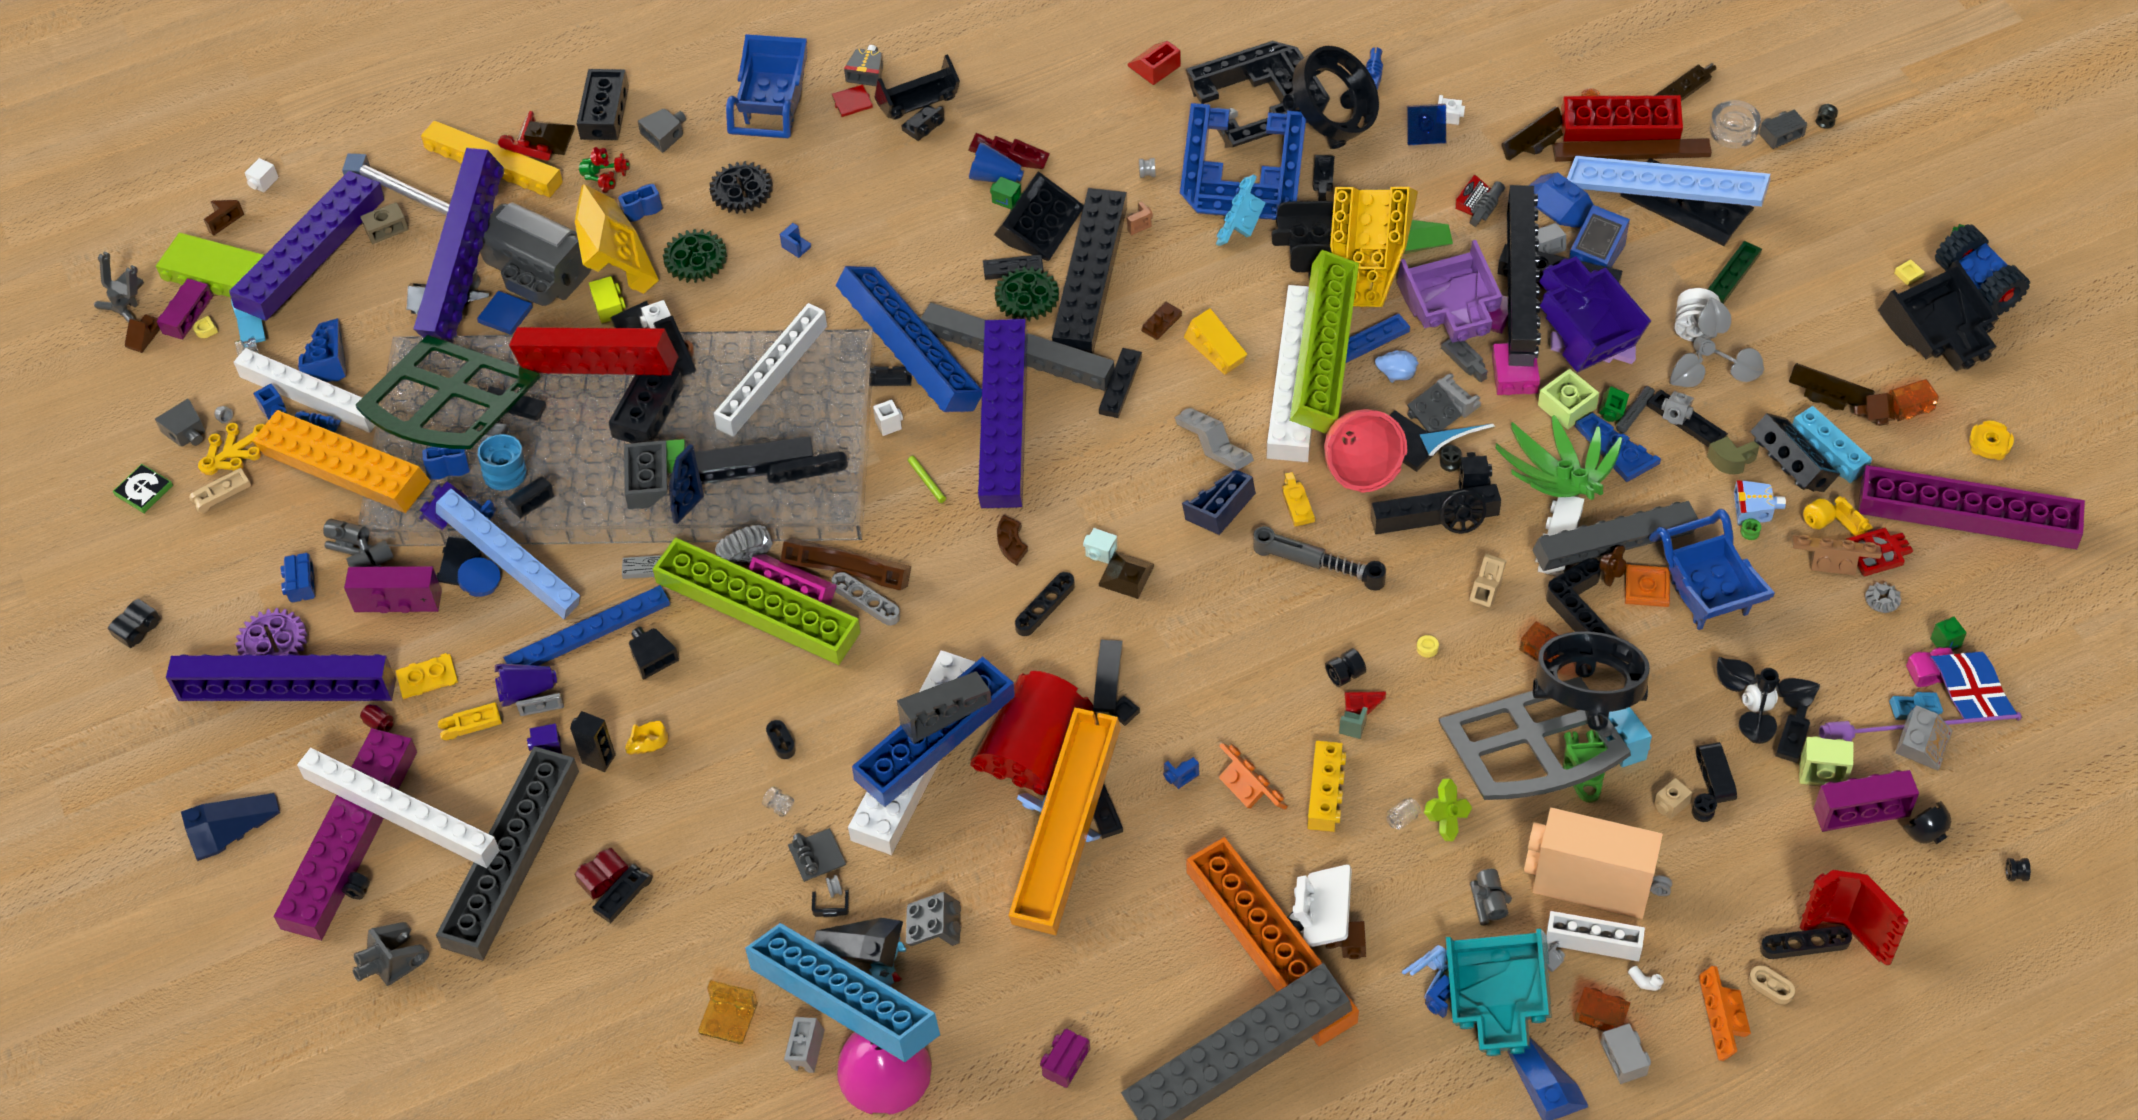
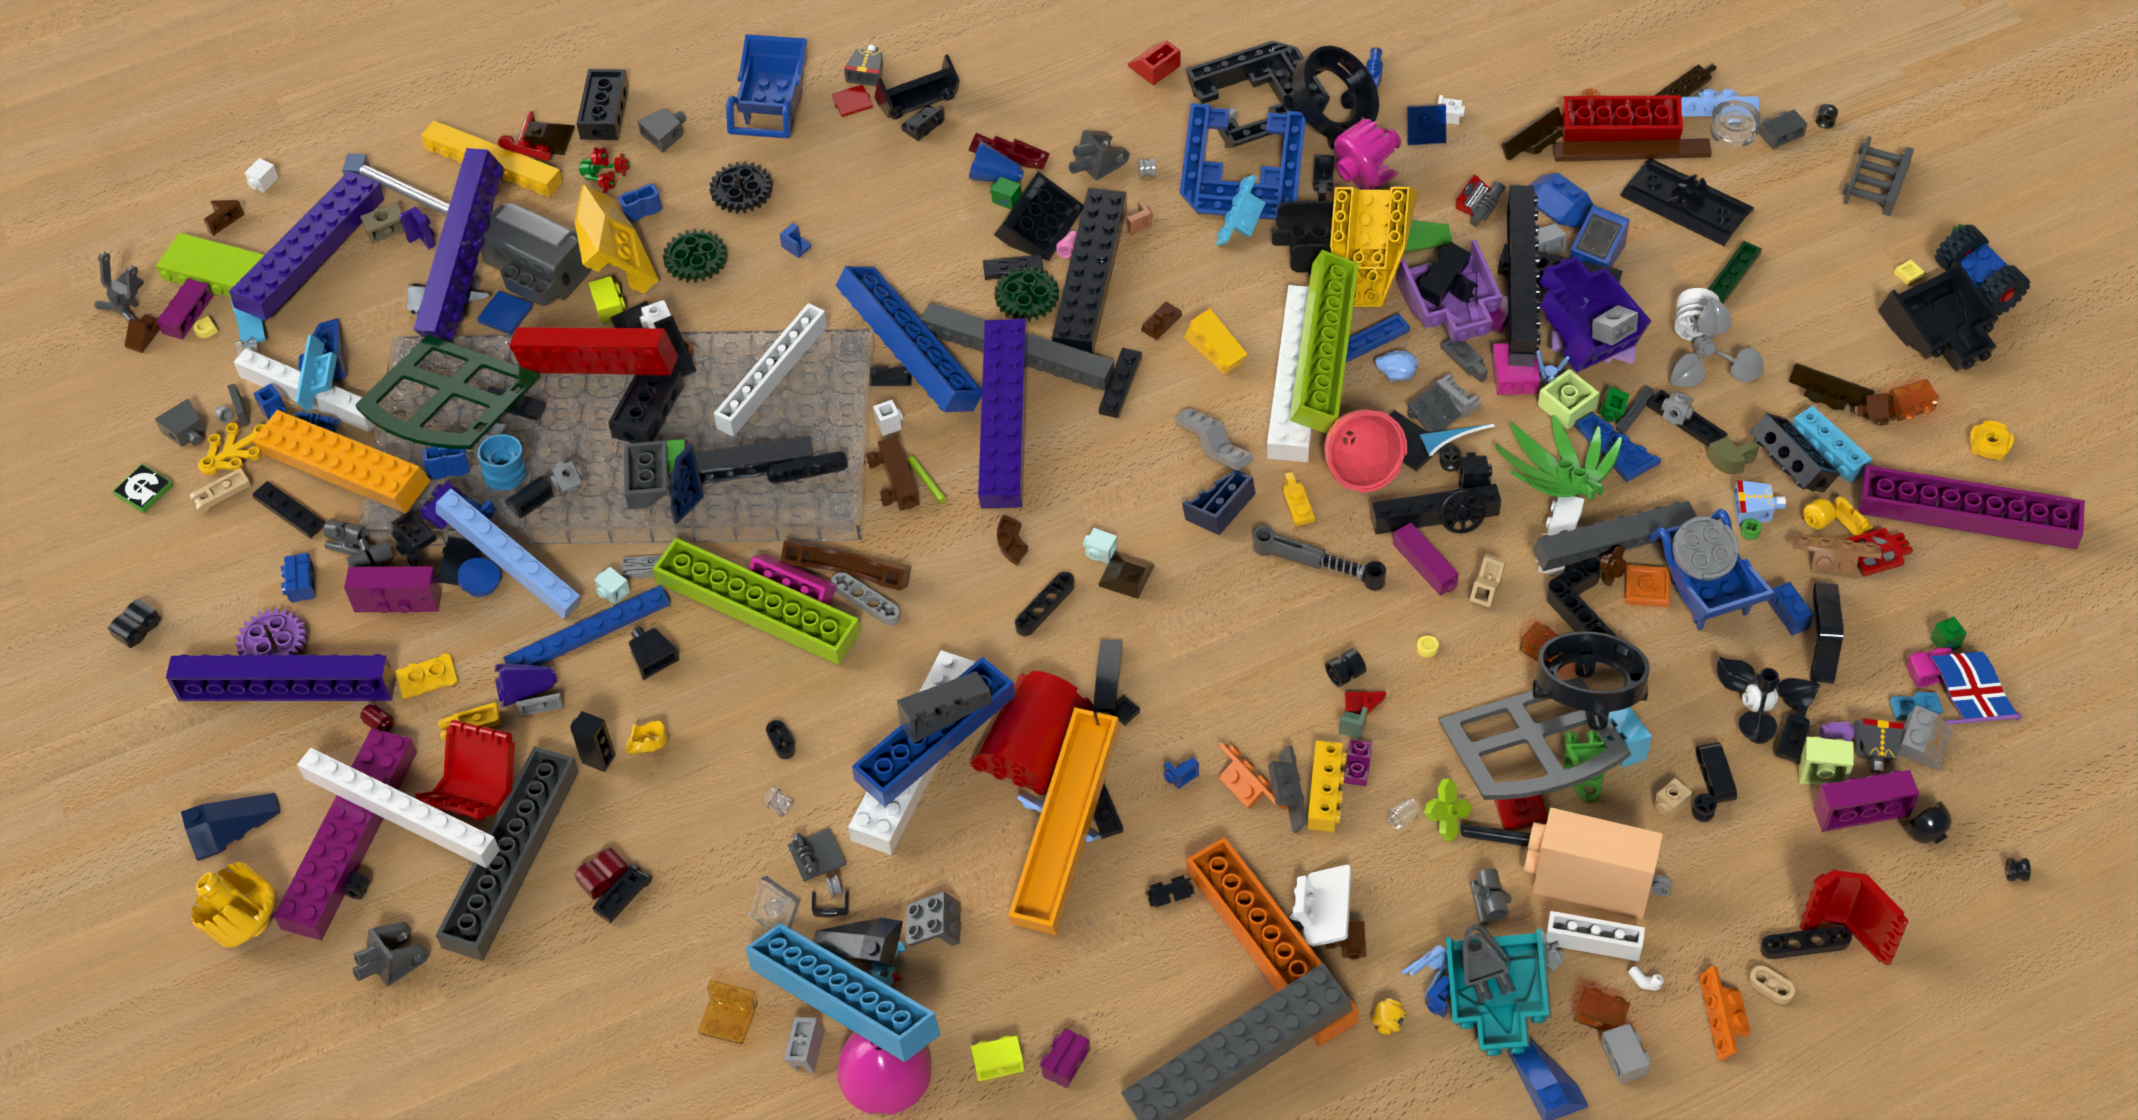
dark purple brick [527,723,562,754] -> none
light grey gear [715,525,773,566] -> none
light blue plate [1567,156,1771,207] -> none
light grey gear [1865,582,1901,613] -> none
none -> yellow piece [191,862,277,948]
none -> dark grey tile [227,384,249,427]
none -> black plate [252,481,325,539]
none -> medium azure bracket [295,334,337,412]
none -> black bracket [391,510,437,567]
none -> dark purple bracket [399,206,435,249]
none -> red hinge [415,720,515,821]
none -> light grey brick [550,461,582,496]
none -> light aqua brick [594,567,630,605]
none -> clear tile [748,876,801,930]
none -> reddish brown brick [866,437,920,511]
none -> neon yellow brick [971,1036,1024,1082]
none -> bright pink cone [1056,231,1077,258]
none -> dark grey piece [1069,130,1130,180]
none -> black hinge [1145,875,1195,908]
none -> dark grey bracket [1268,746,1308,833]
none -> dark pink piece [1334,119,1401,190]
none -> magenta slope [1344,740,1373,786]
none -> yellow head [1371,998,1406,1036]
none -> magenta brick [1393,523,1459,596]
none -> black brick [1417,242,1471,307]
none -> black tile [1451,275,1478,302]
none -> black axle [1461,824,1531,846]
none -> dark grey piece [1463,924,1516,1003]
none -> red tile [1494,795,1548,830]
none -> light blue plant [1536,350,1570,385]
none -> light grey brick [1592,305,1638,346]
none -> light grey tile [1672,516,1739,581]
none -> light blue bracket [1681,89,1760,116]
none -> blue brick [1768,582,1814,635]
none -> black beam [1810,581,1844,684]
none -> dark grey fence [1842,136,1914,216]
none -> dark grey torso [1854,718,1904,773]

